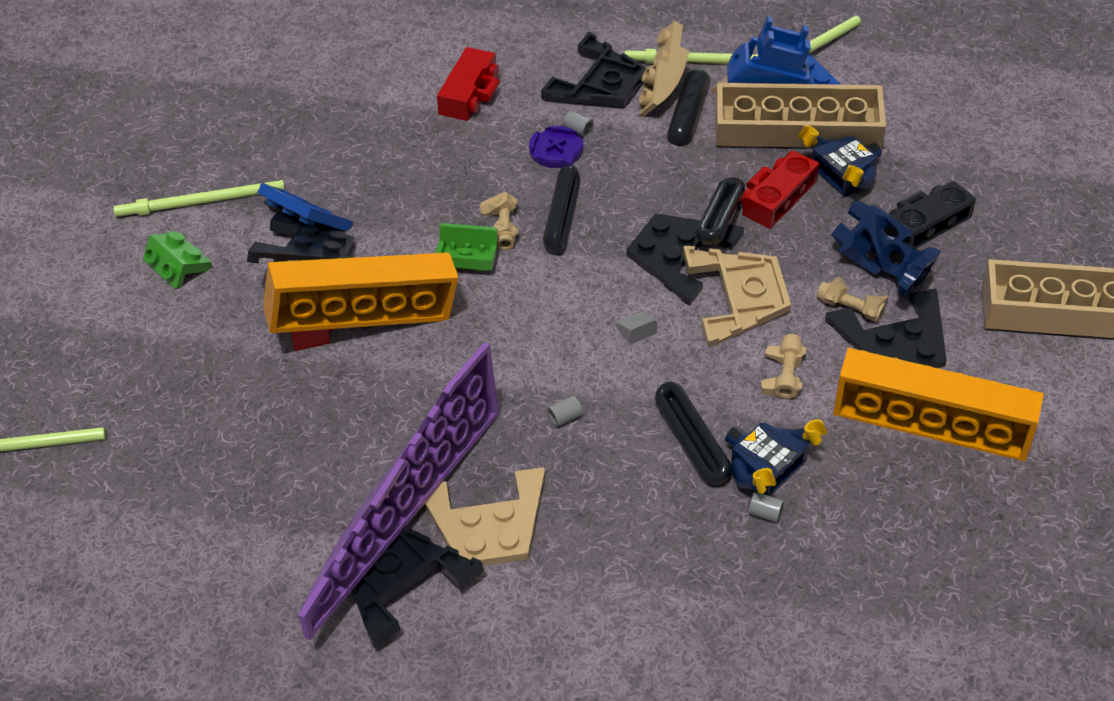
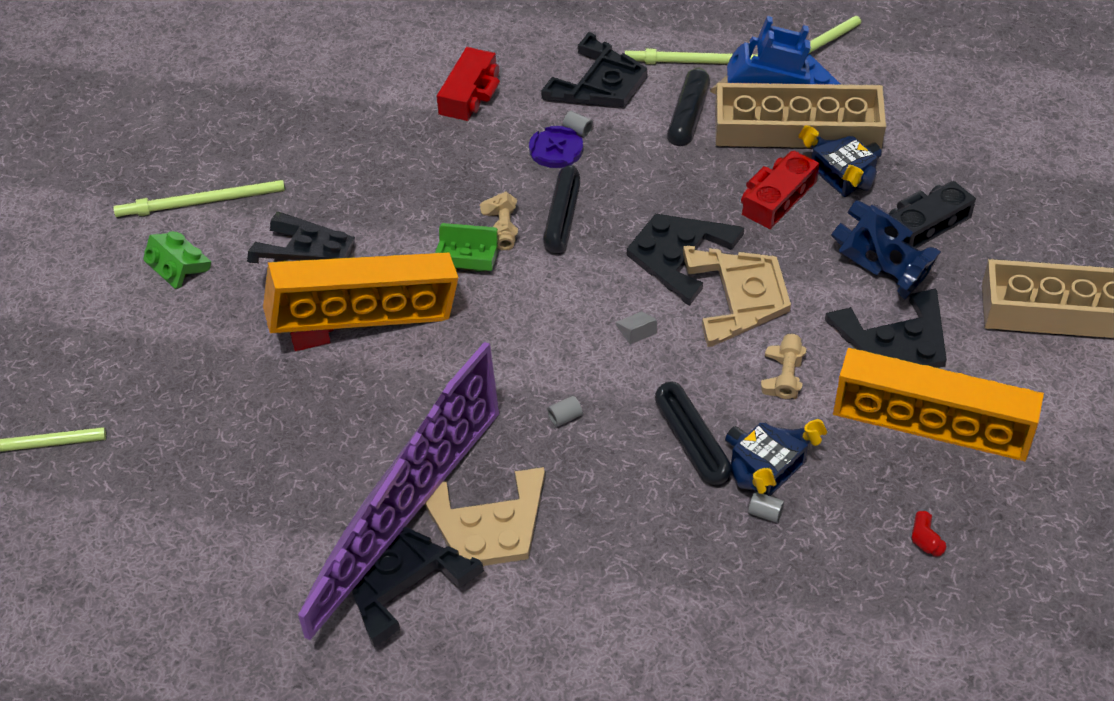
blue wing [257,182,353,231] -> none
tan slope [639,21,689,117] -> none
black piece [696,177,745,246] -> none
tan piece [817,277,889,323] -> none
none -> red arm [911,511,946,557]

